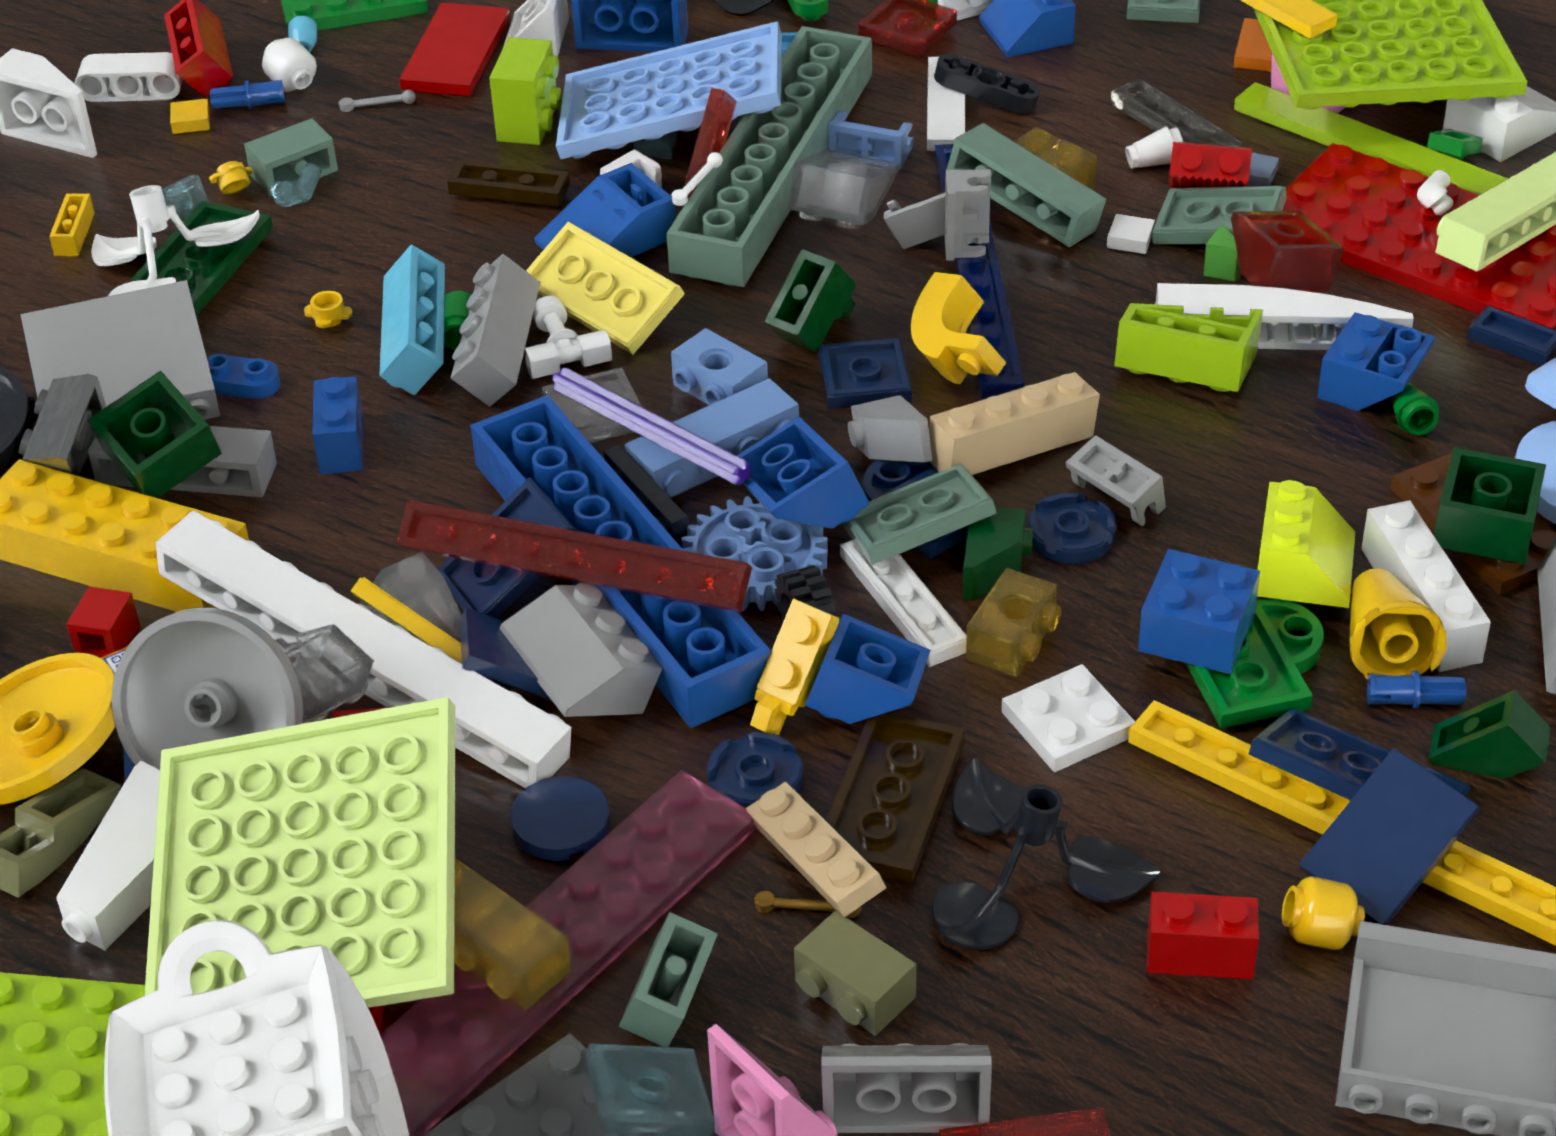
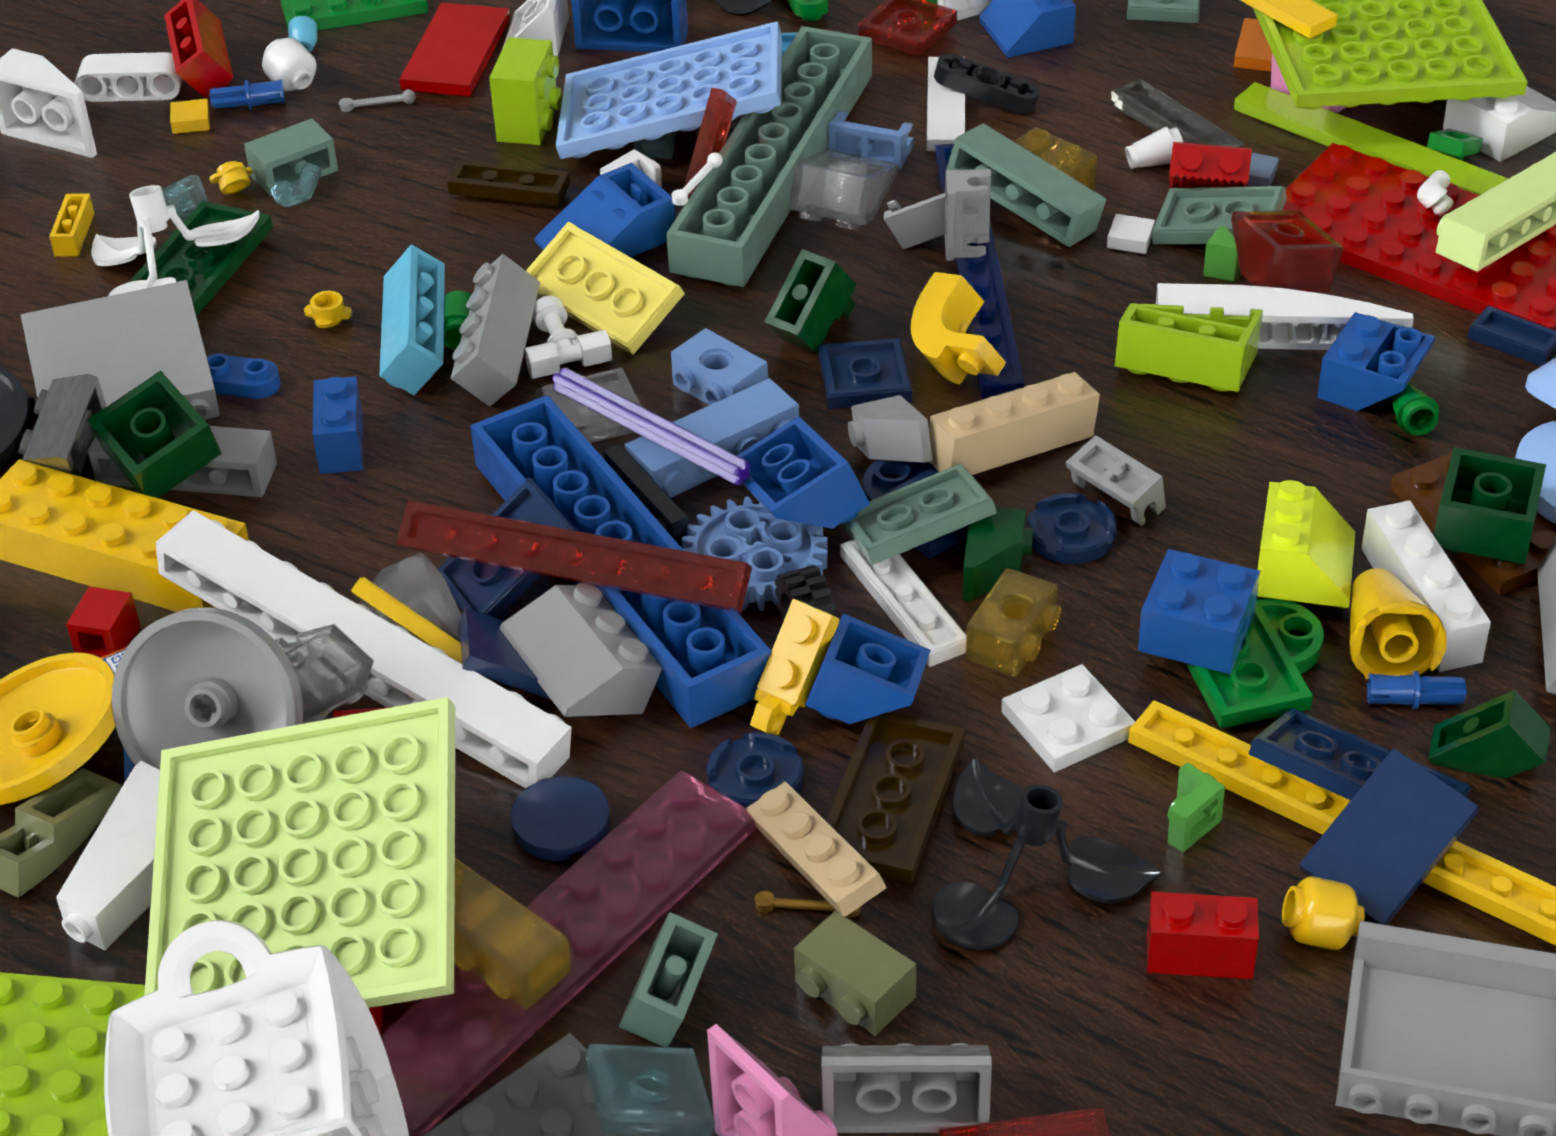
none -> bright green bracket [1167,763,1225,852]

